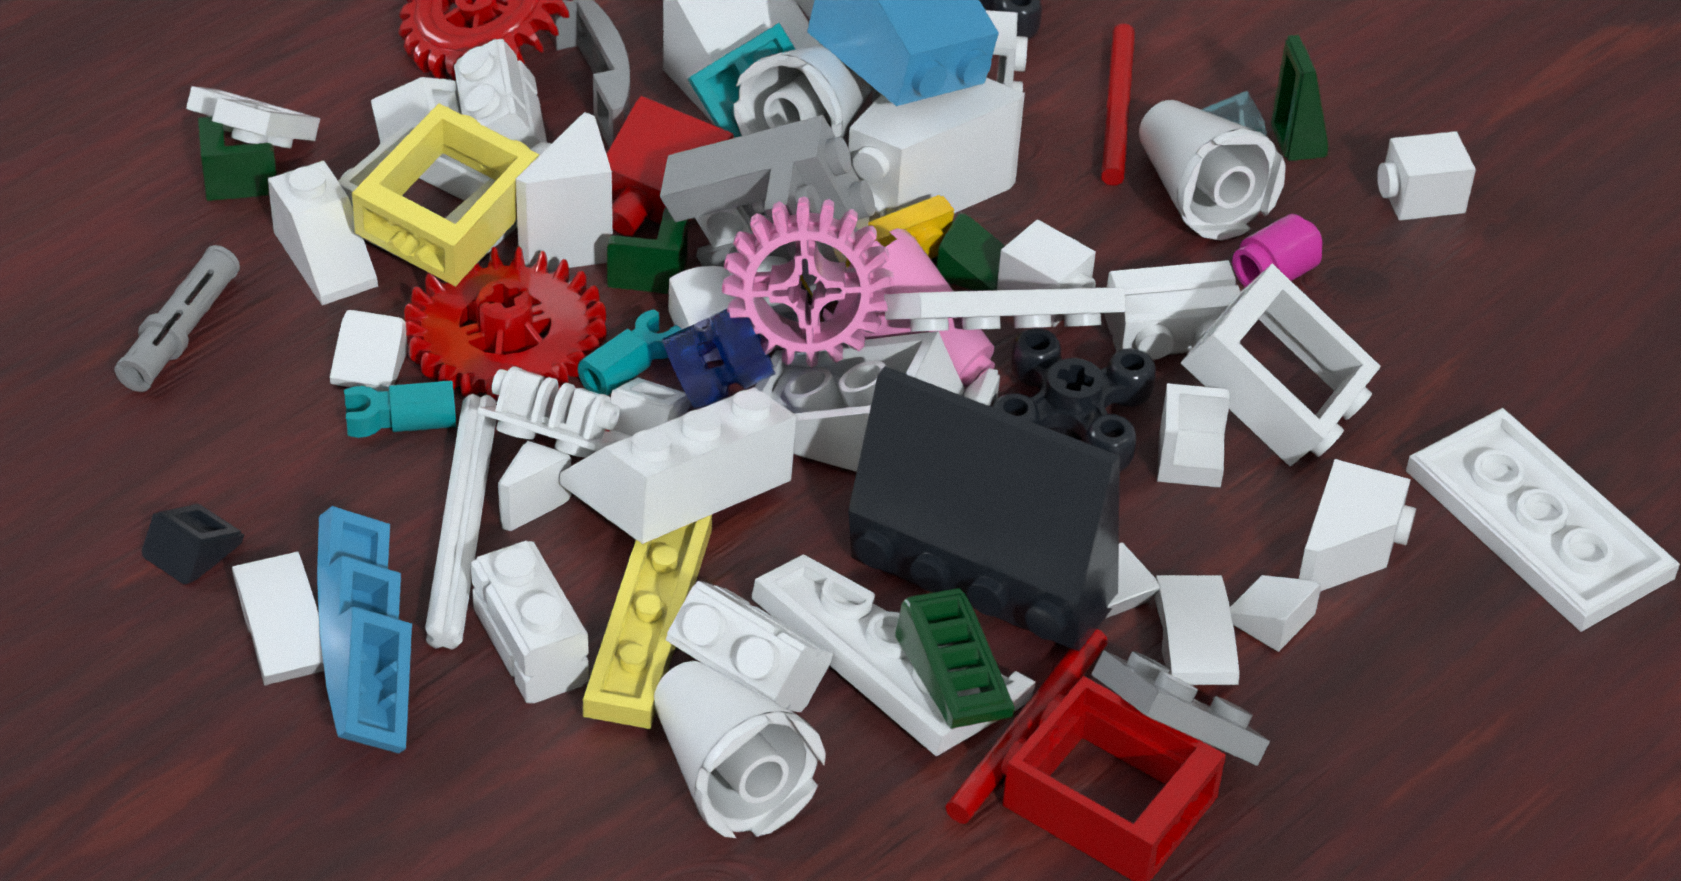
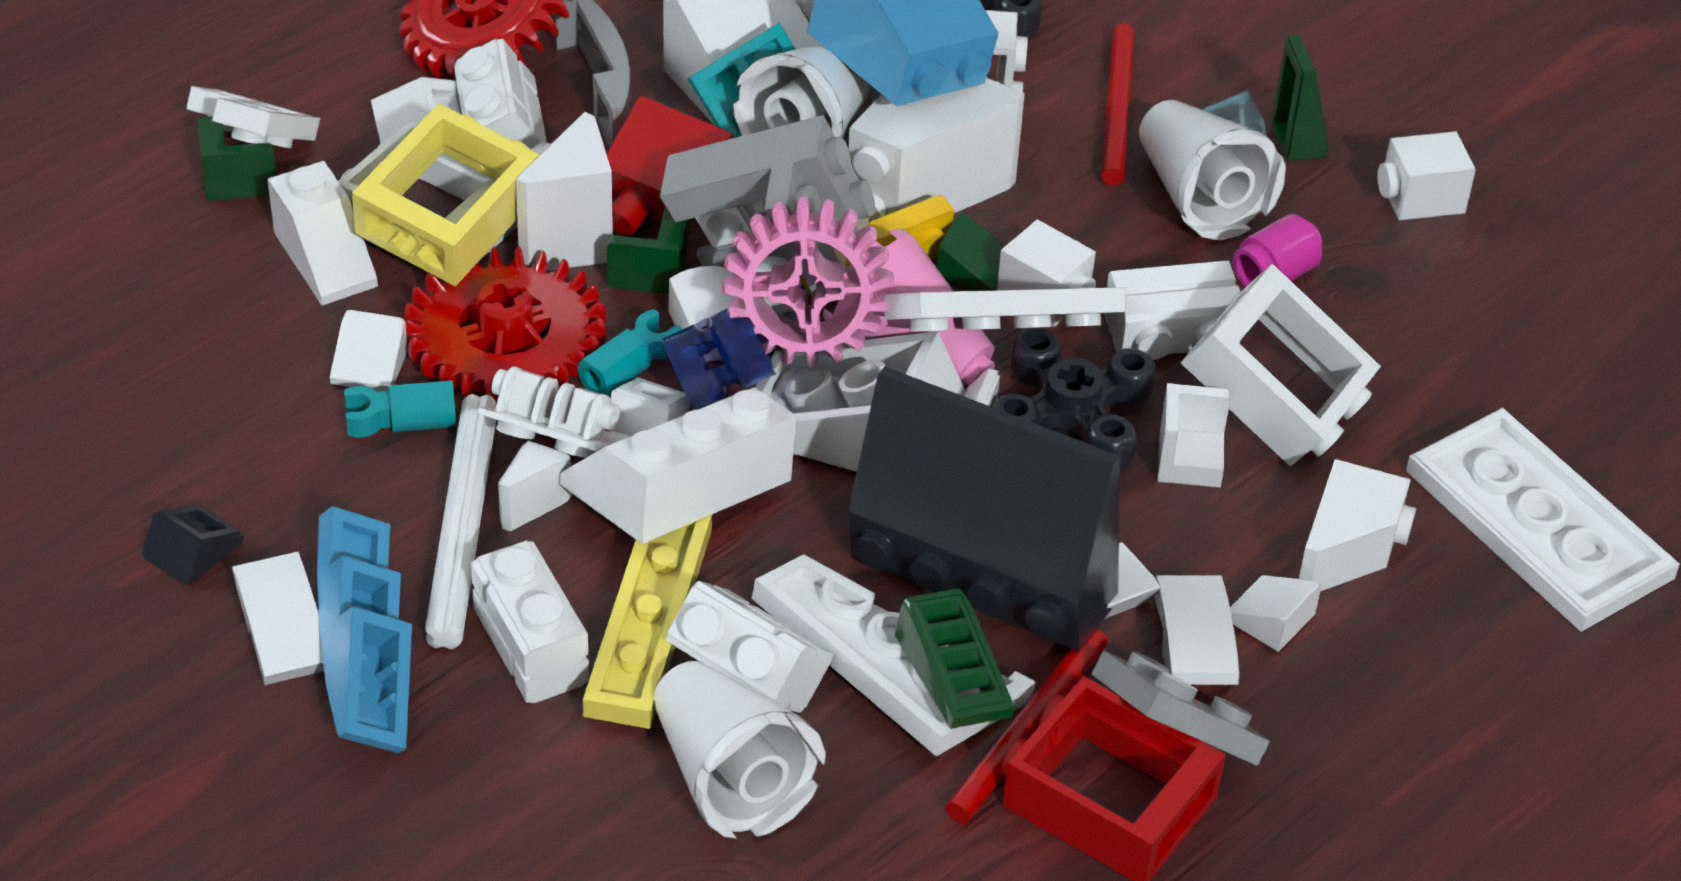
light grey pin [114,245,240,392] -> none

